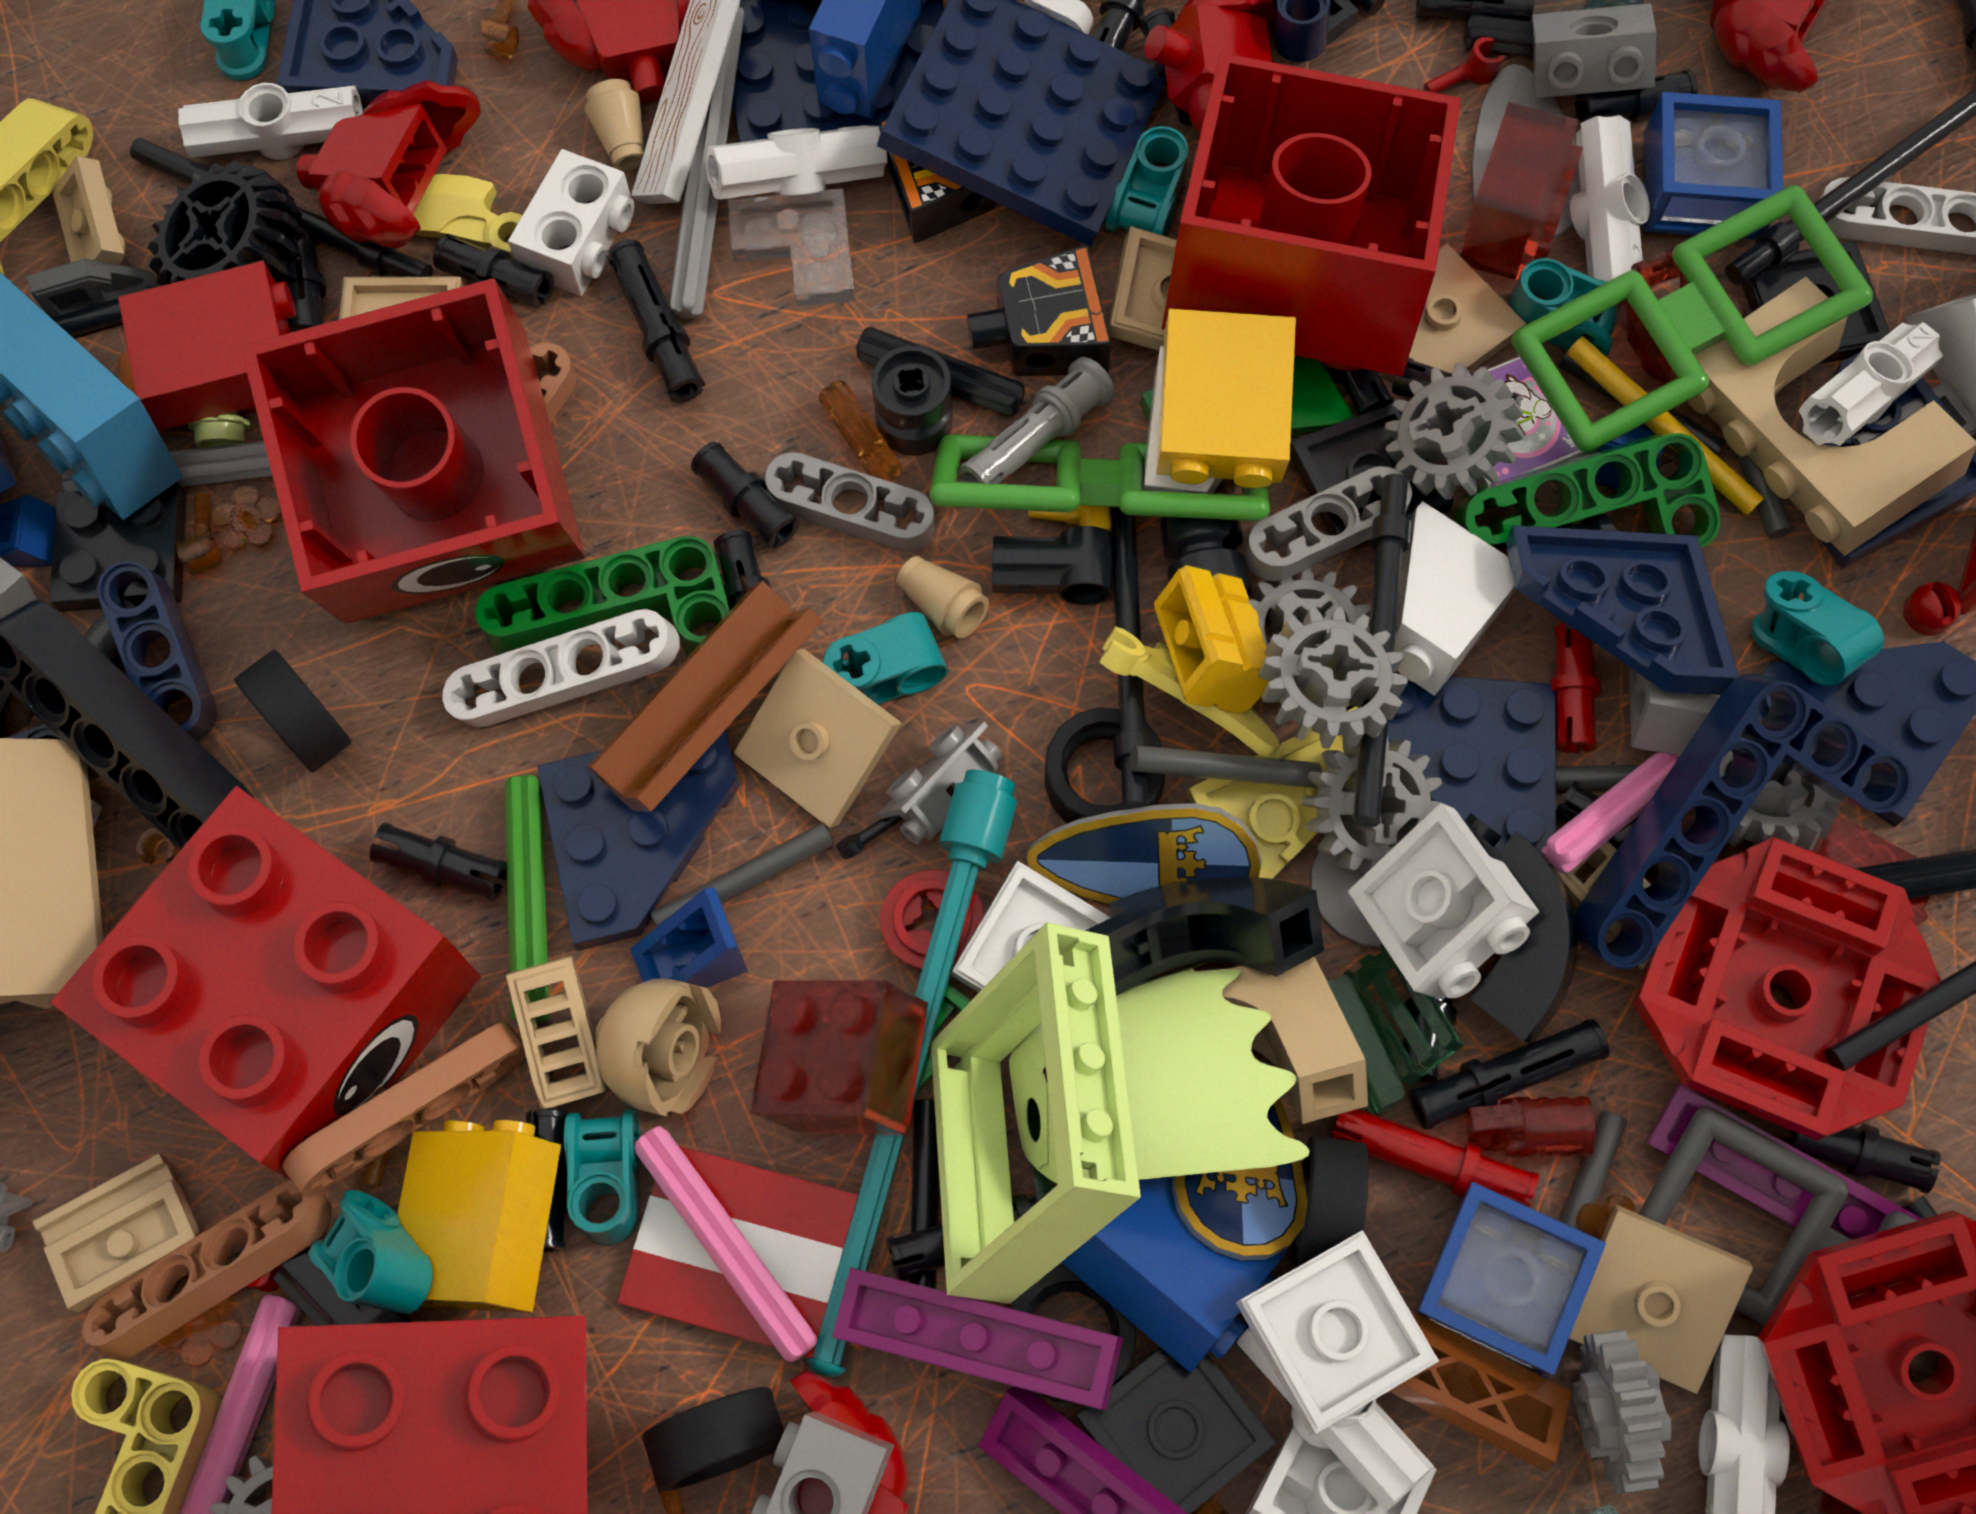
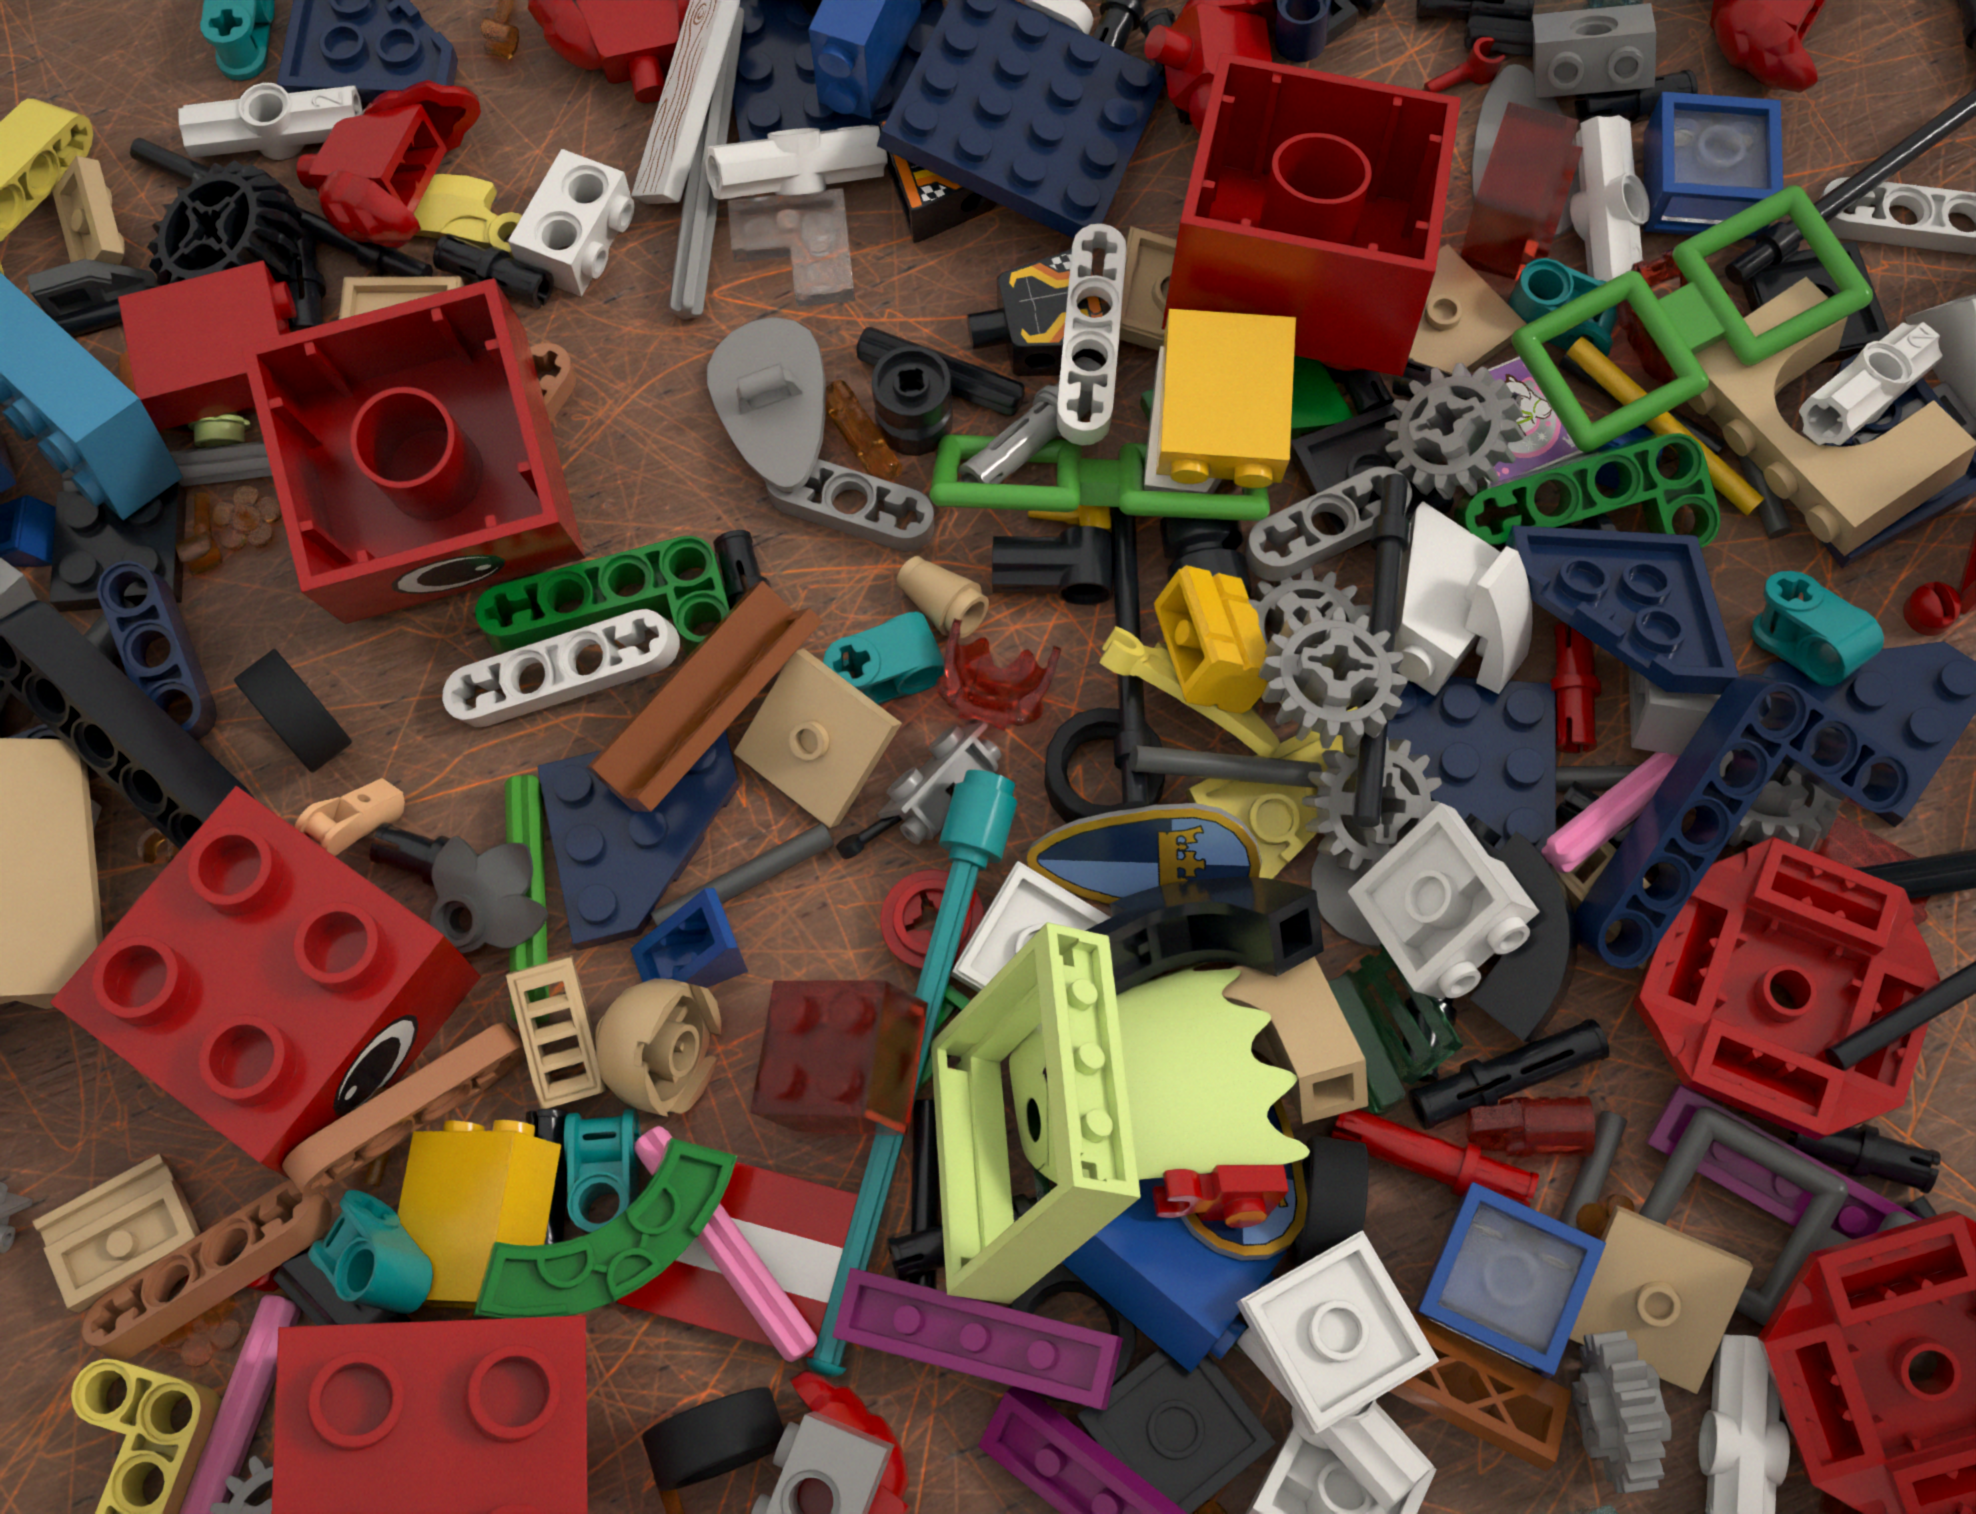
tan cone [584,79,645,171] -> none
black pin [607,239,705,402] -> none
black pin [691,442,799,548] -> none
teal piece [1105,126,1188,237] -> none
none -> light nougat bar [295,778,405,856]
none -> dark grey plate [430,836,548,953]
none -> green tile [472,1138,737,1319]
none -> light grey shield [707,317,826,492]
none -> clear red helmet [936,618,1062,731]
none -> white beam [1056,224,1127,446]
none -> red plate [1152,1165,1289,1228]
none -> white slope [1464,546,1533,694]

